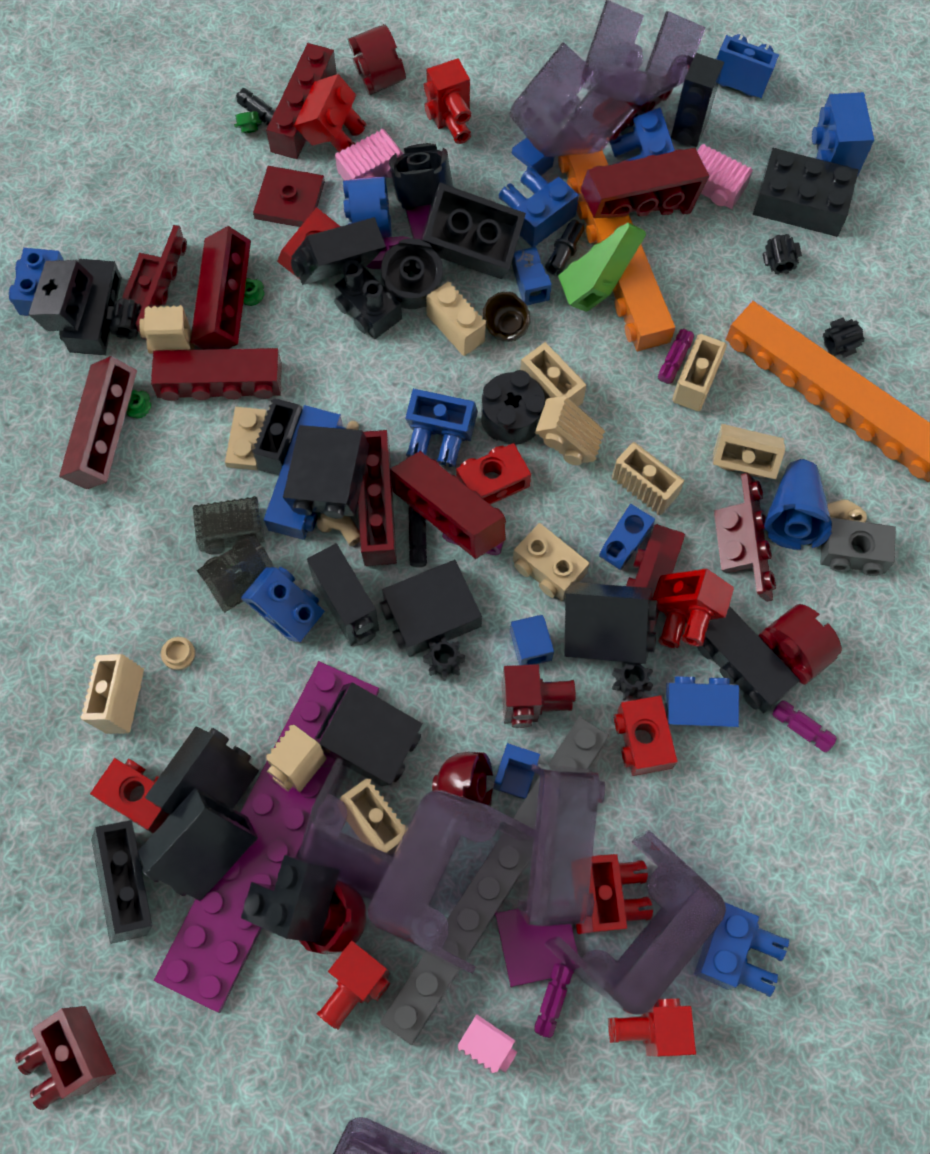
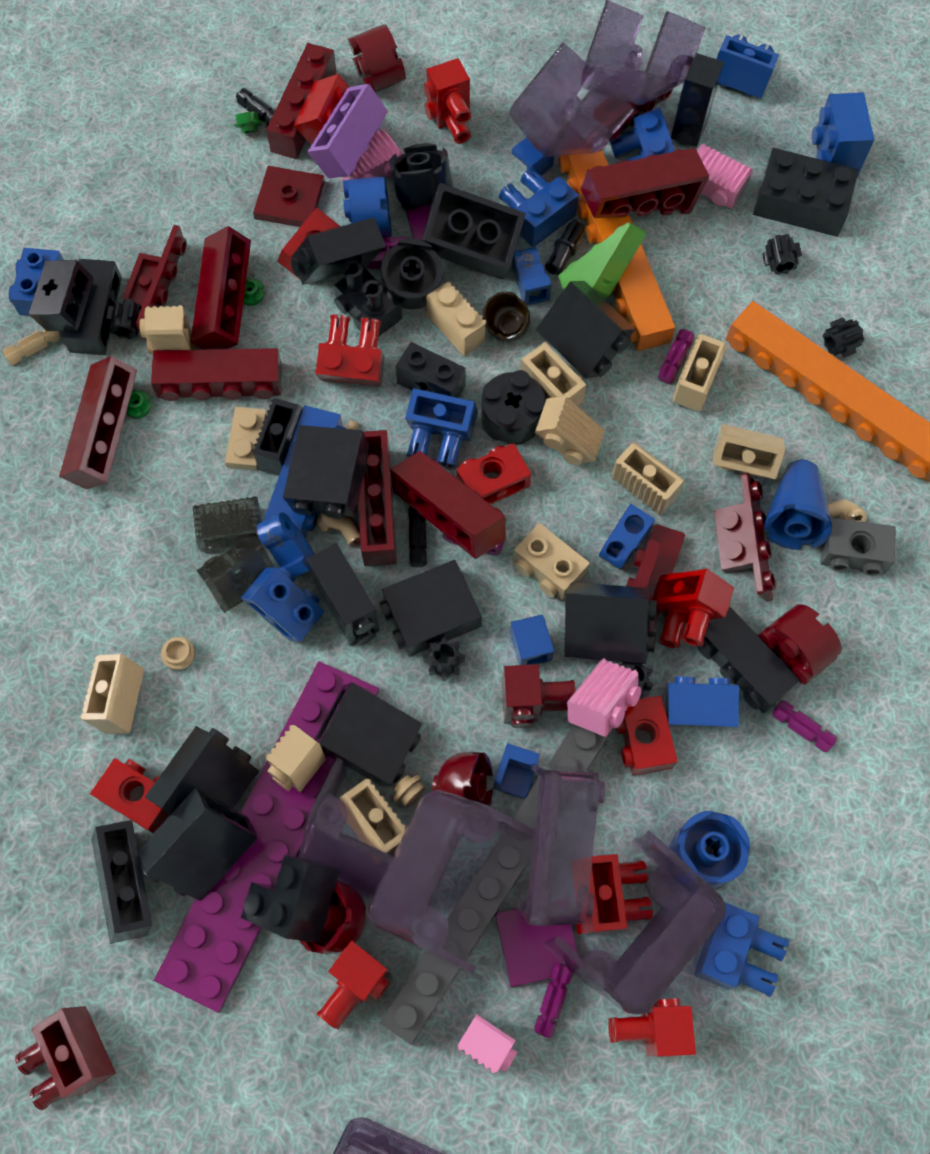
none -> tan axle [2,328,60,365]
none -> blue leg [257,512,315,577]
none -> medium lavender brick [308,84,388,179]
none -> red brick [315,314,385,387]
none -> tan plate [393,775,425,807]
none -> black brick [396,342,466,398]
none -> black brick [535,281,636,379]
none -> bright pink brick [567,658,641,737]
none -> blue brick [669,811,750,890]

